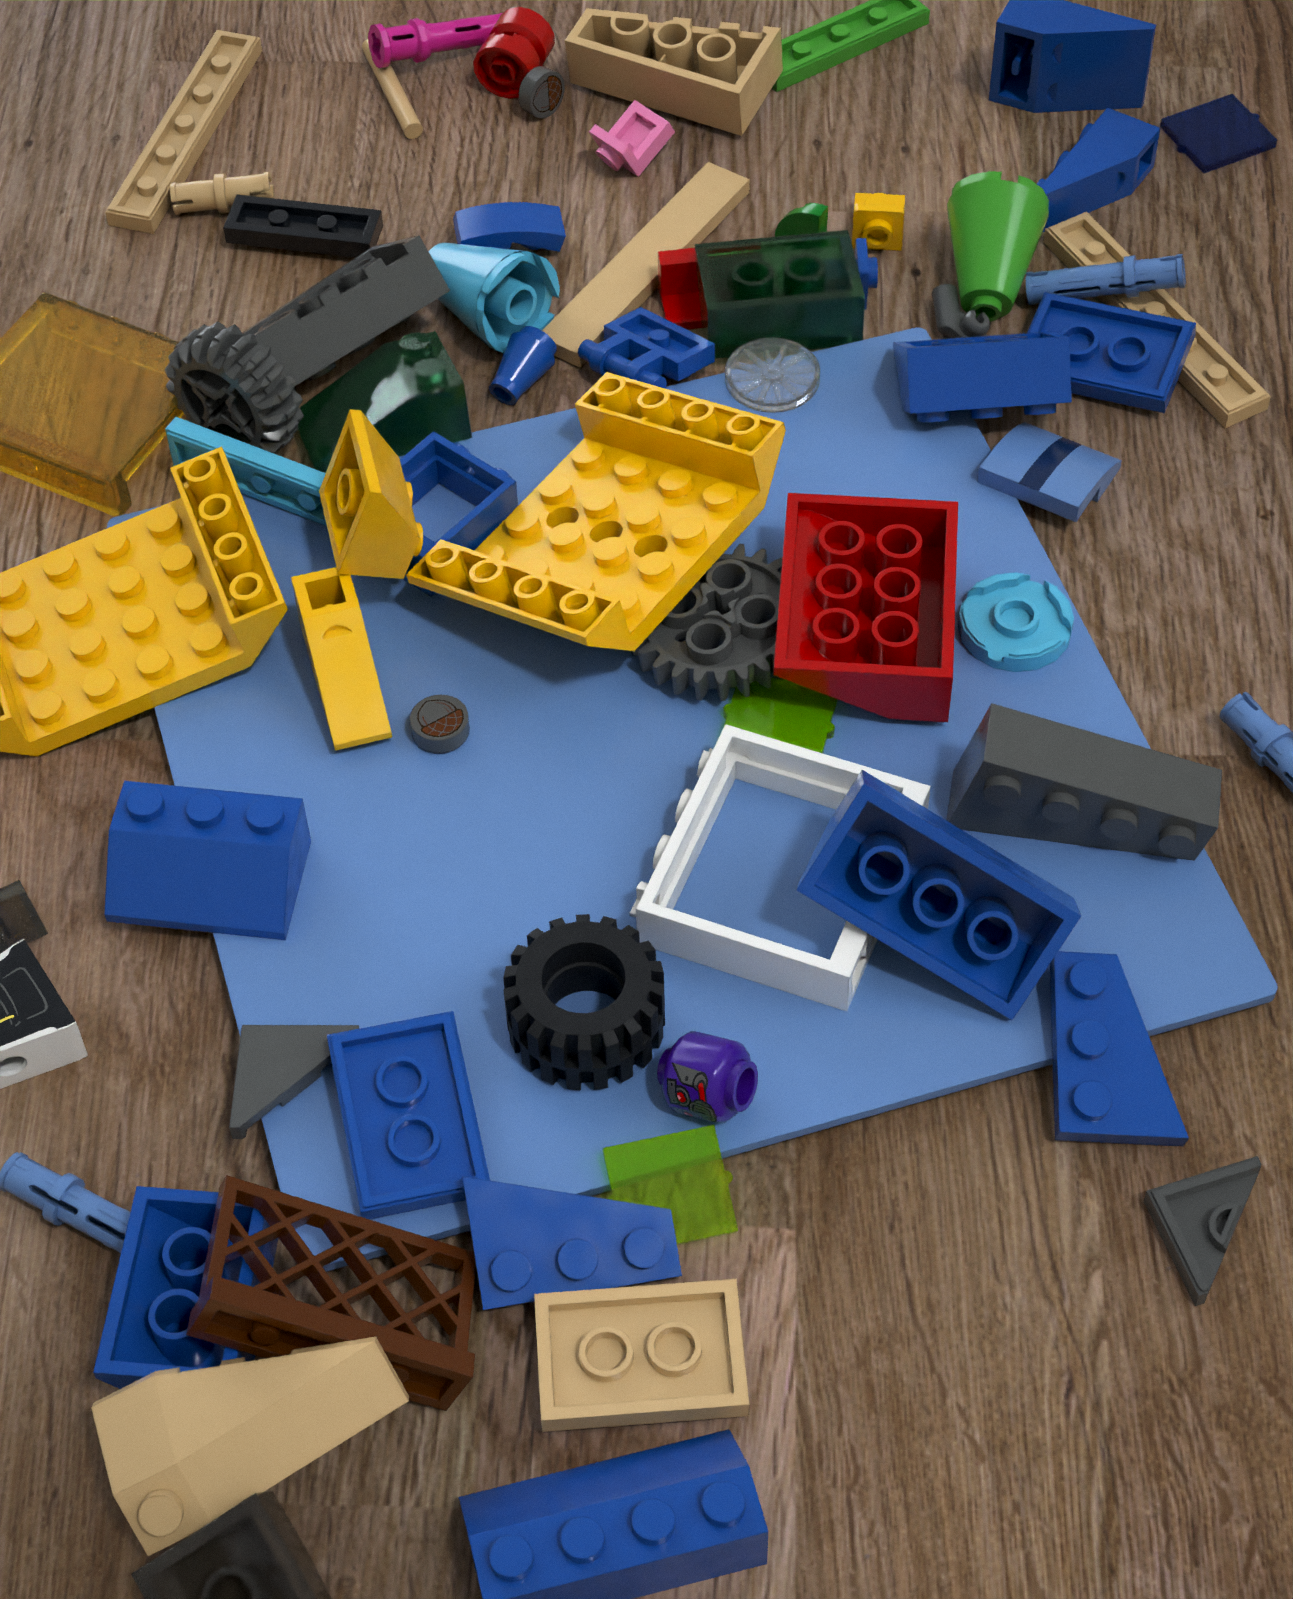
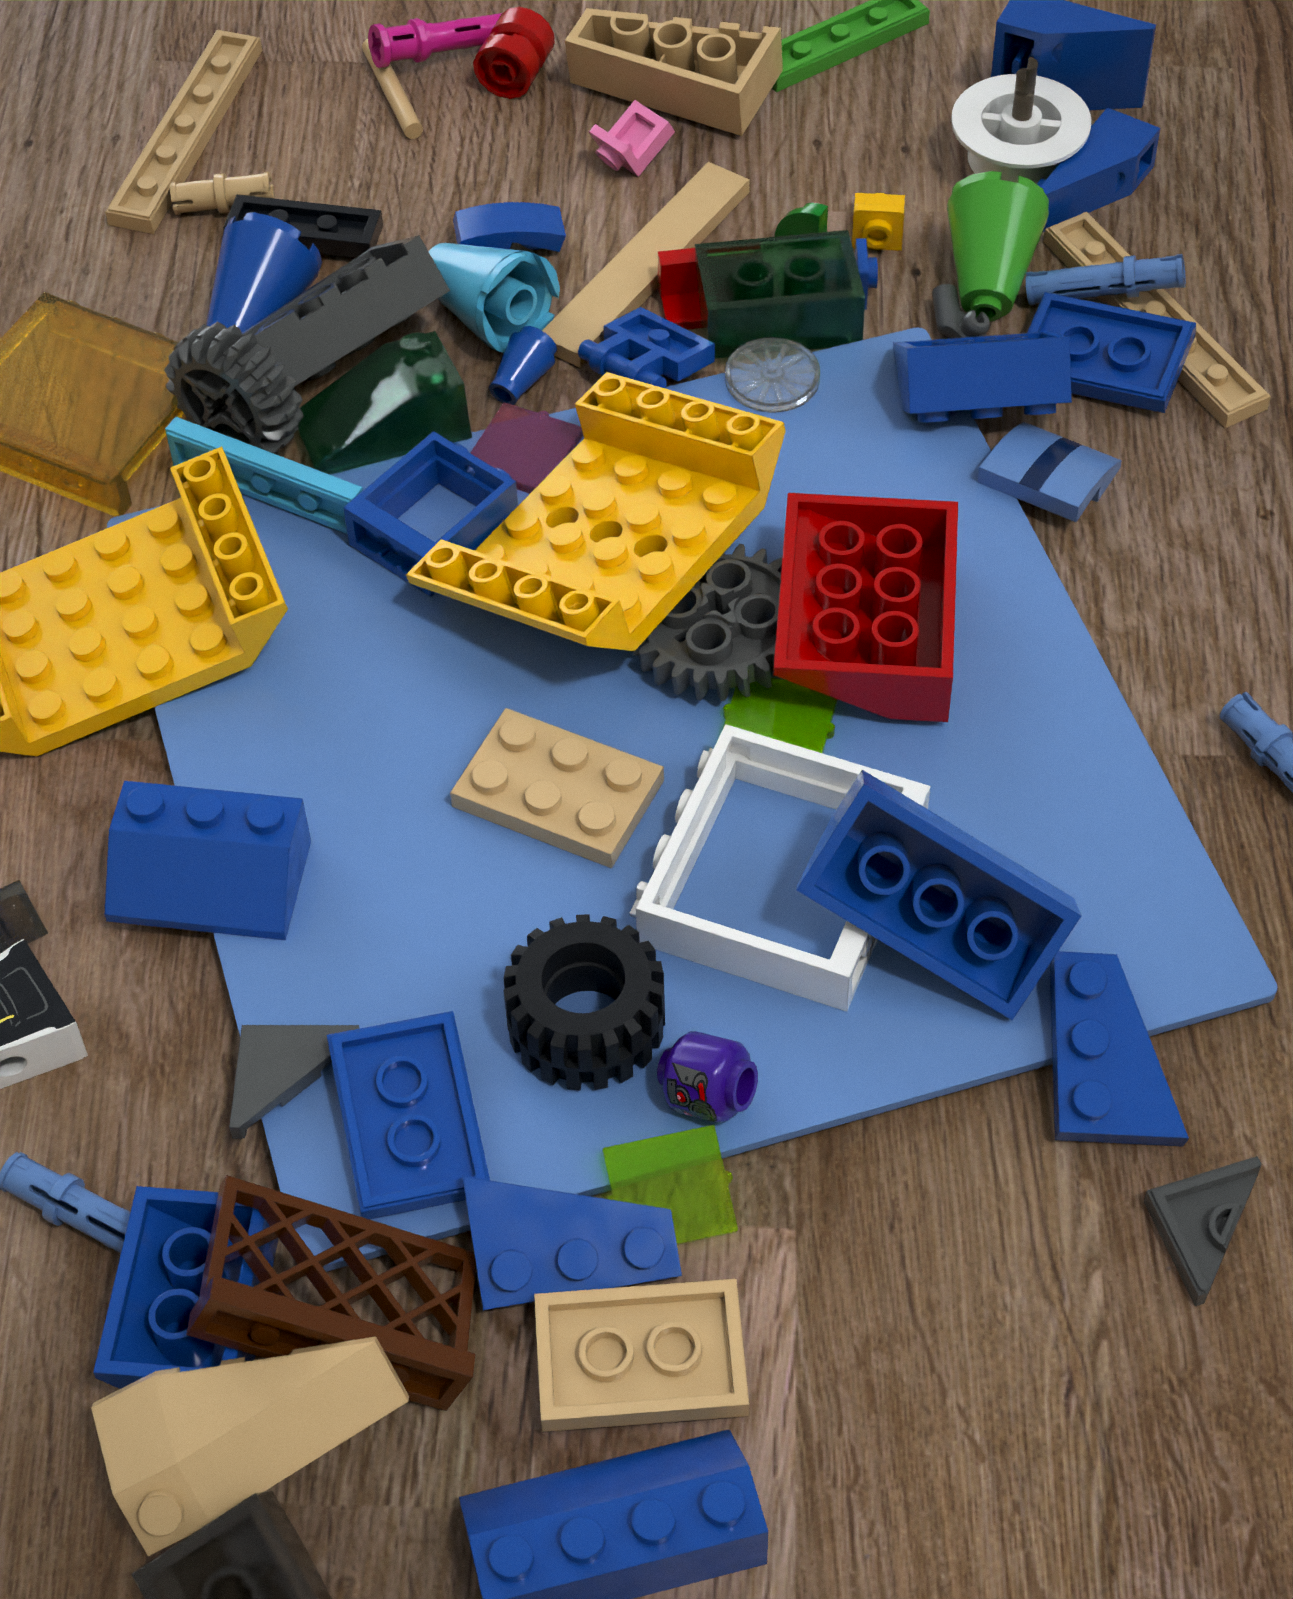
yellow slope [291,567,392,751] -> none
yellow slope [319,409,423,579] -> none
dark grey tile [410,695,470,753] -> none
dark grey tile [519,66,565,118] -> none
dark grey wedge [946,703,1222,861] -> none
medium azure tile [958,572,1074,672] -> none
clear blue piece [1160,94,1277,173] -> none
none -> blue cone [206,212,323,332]
none -> tan plate [450,708,664,868]
none -> clear pink piece [470,402,583,494]
none -> white piece [951,57,1091,184]

